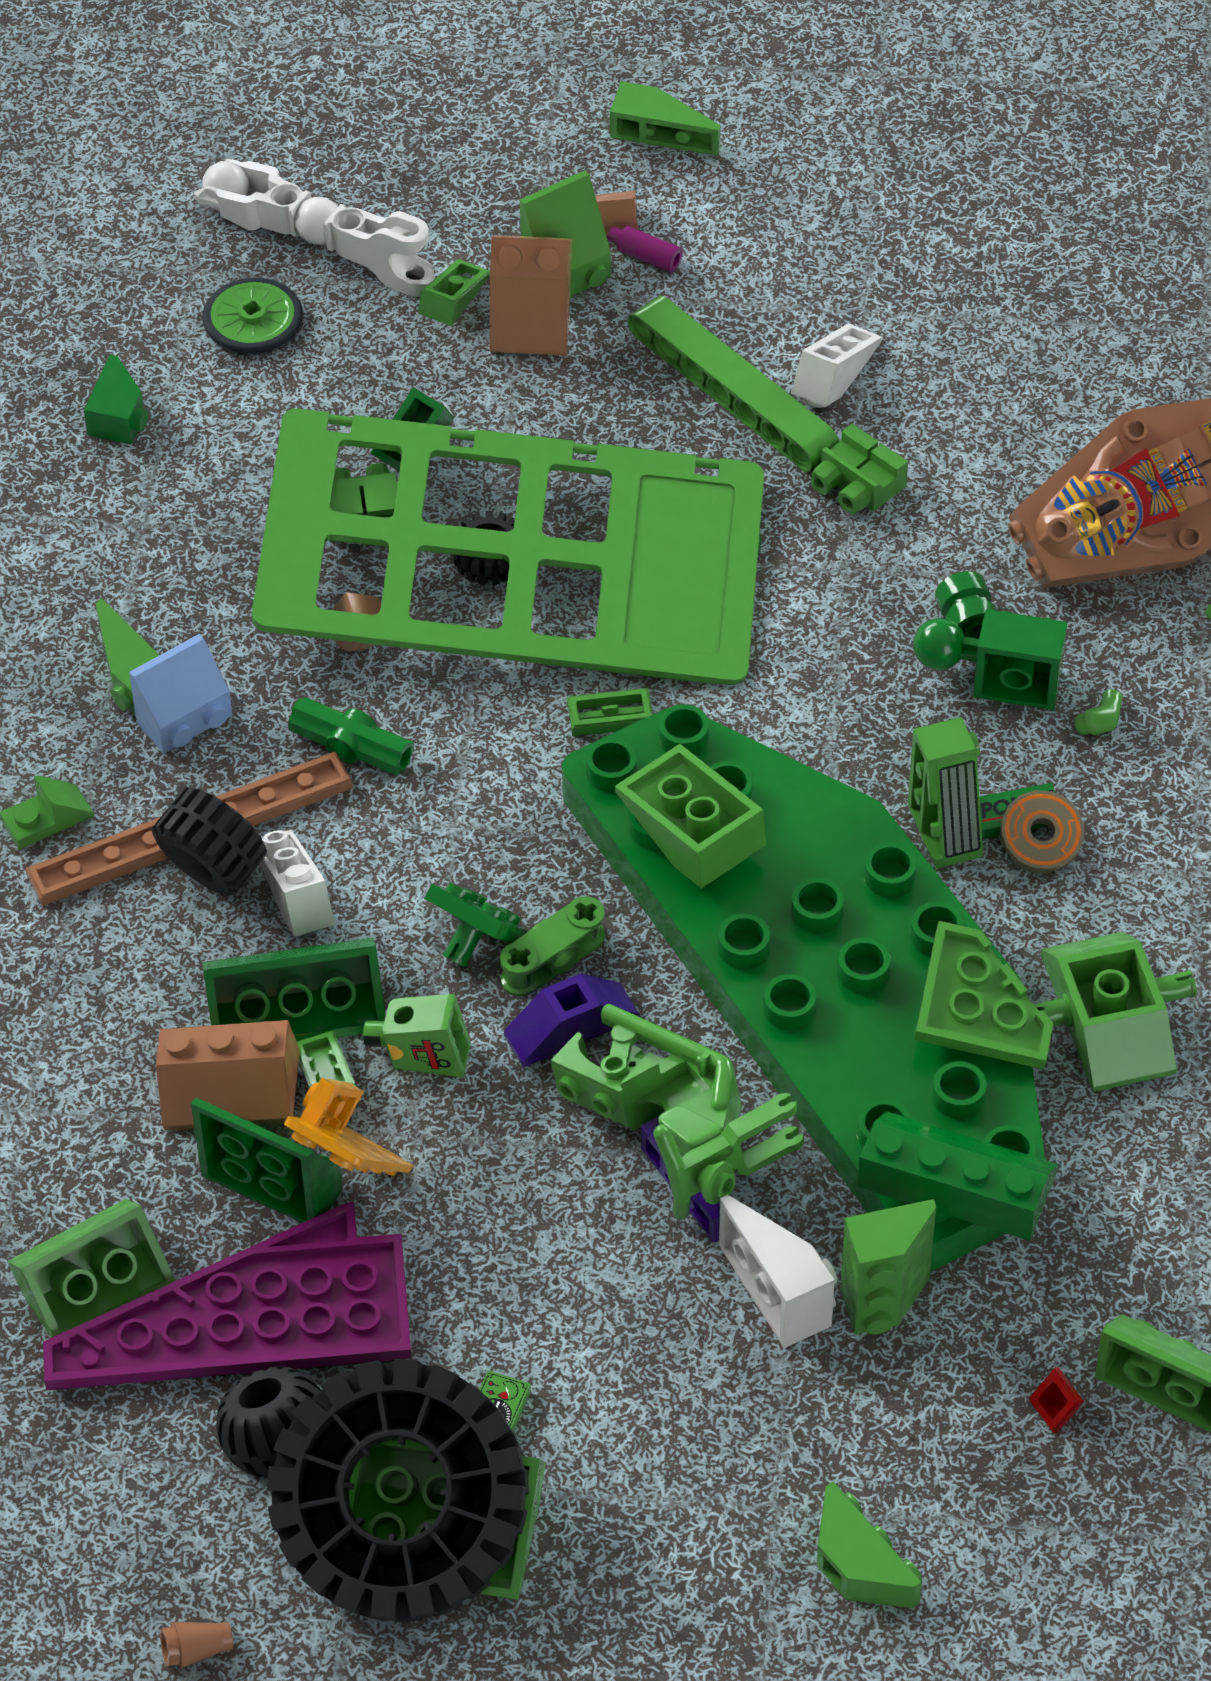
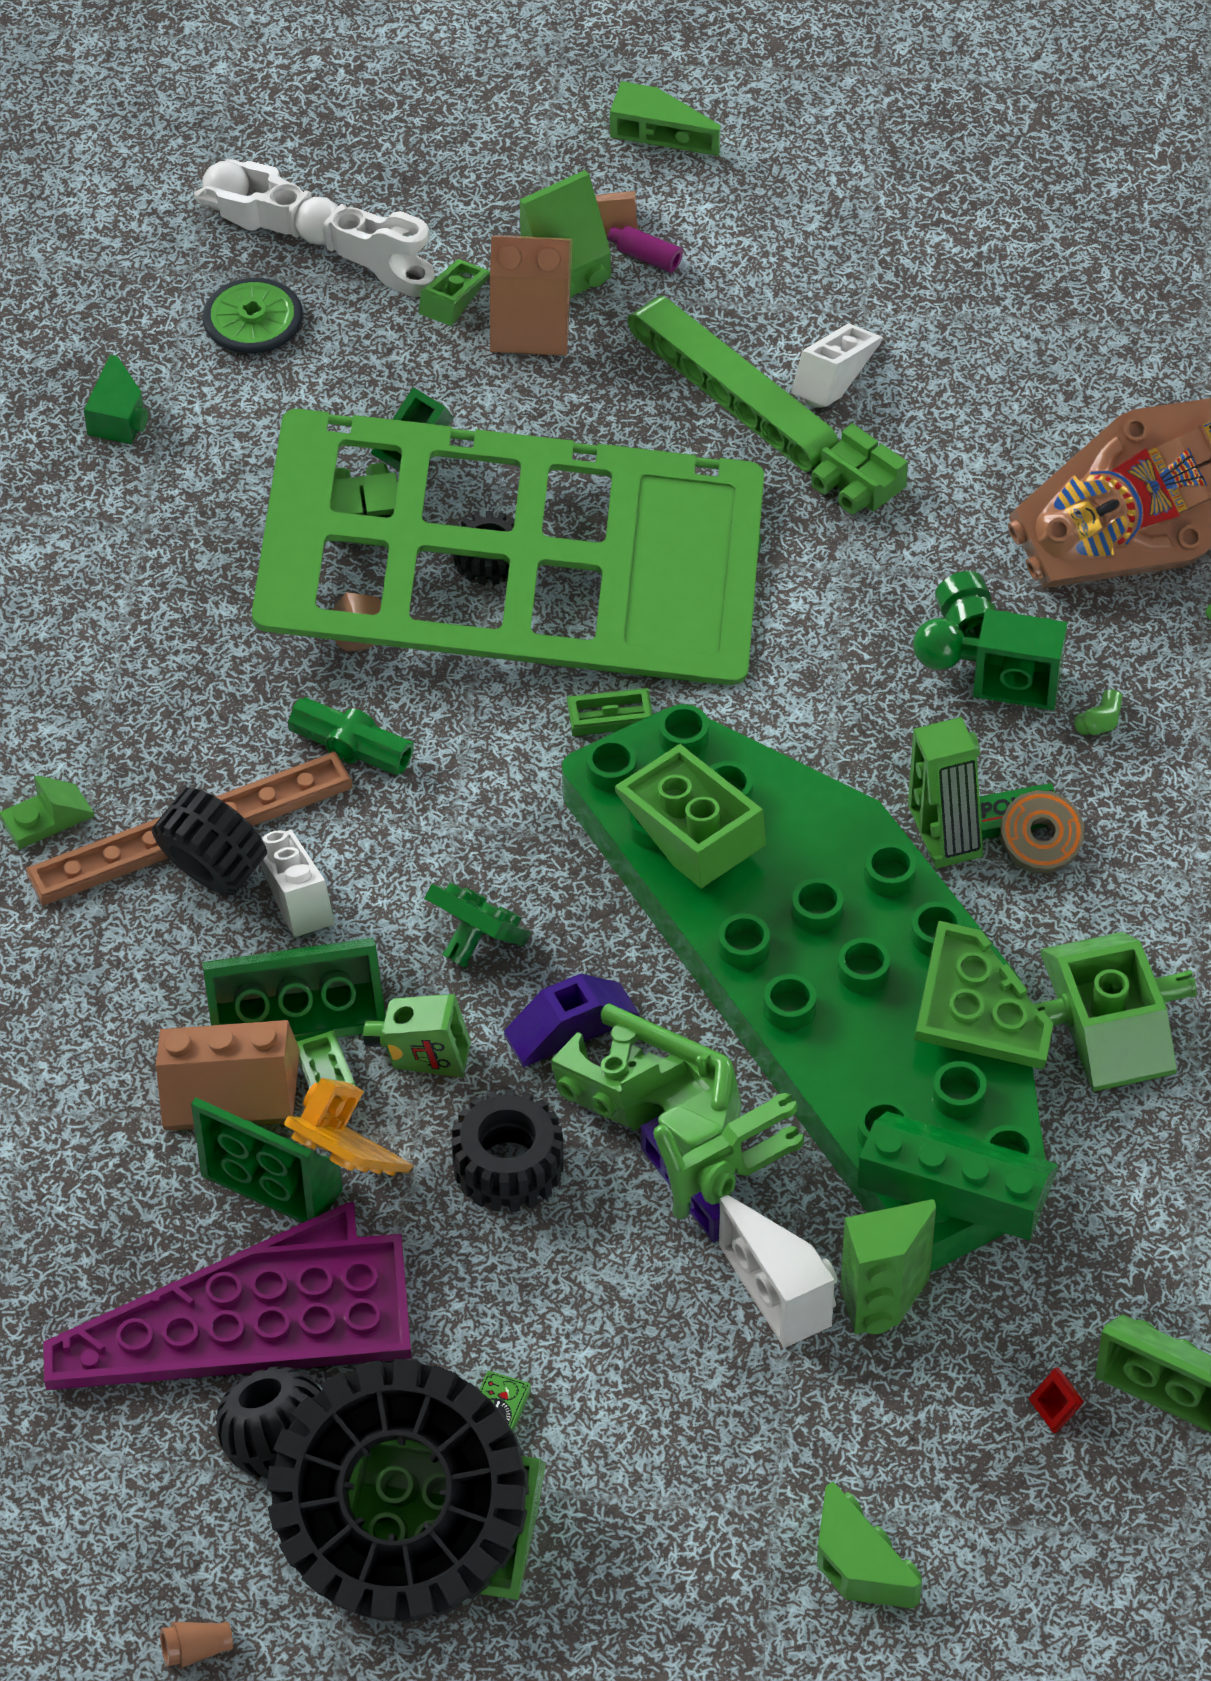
bright green slope [7,1199,176,1338] -> none
bright green slope [95,598,159,717] -> none
light blue slope [129,634,232,754] -> none
bright green piece [500,896,605,997] -> none
none -> black tyre [451,1090,564,1212]

